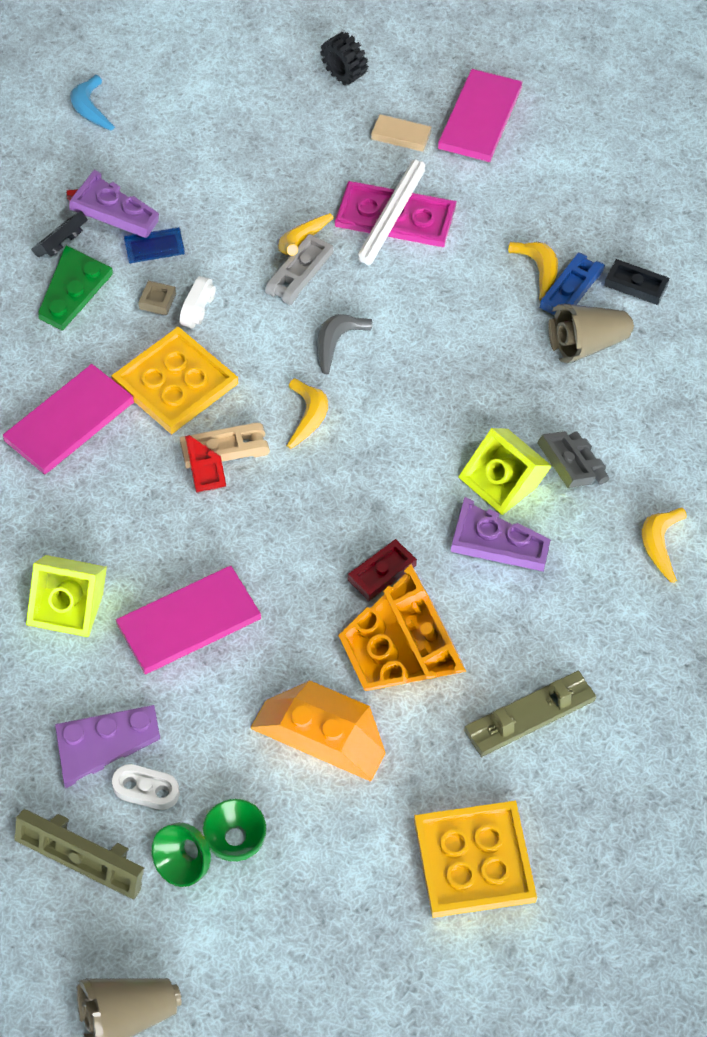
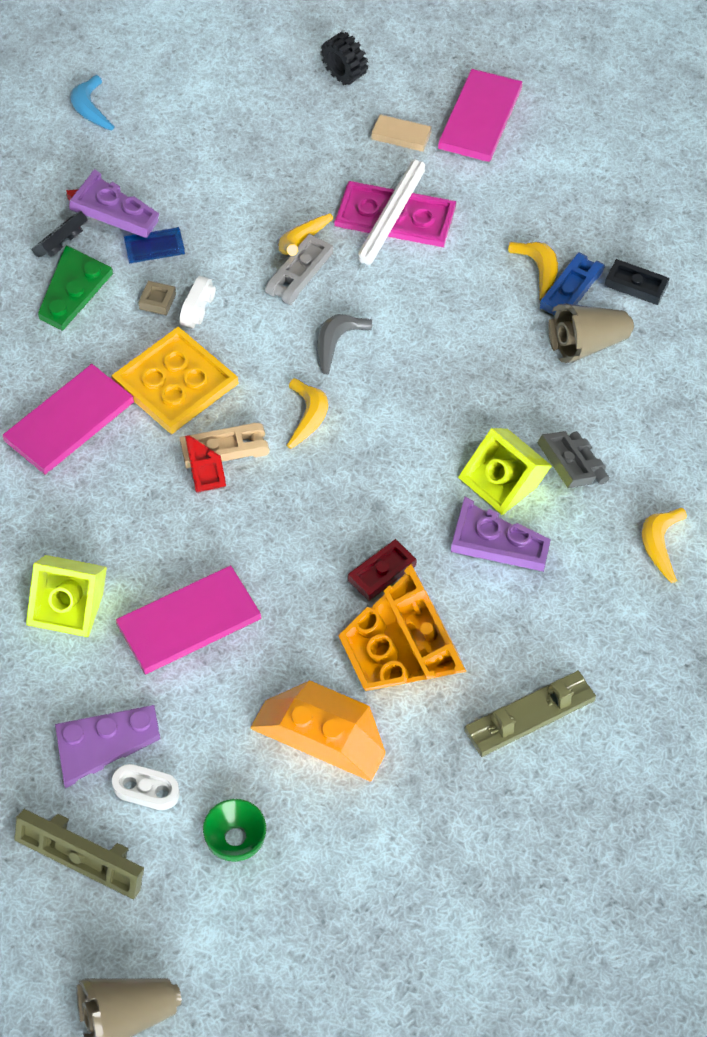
green piece [151,822,211,887] -> none
yellow plate [414,800,537,918] -> none

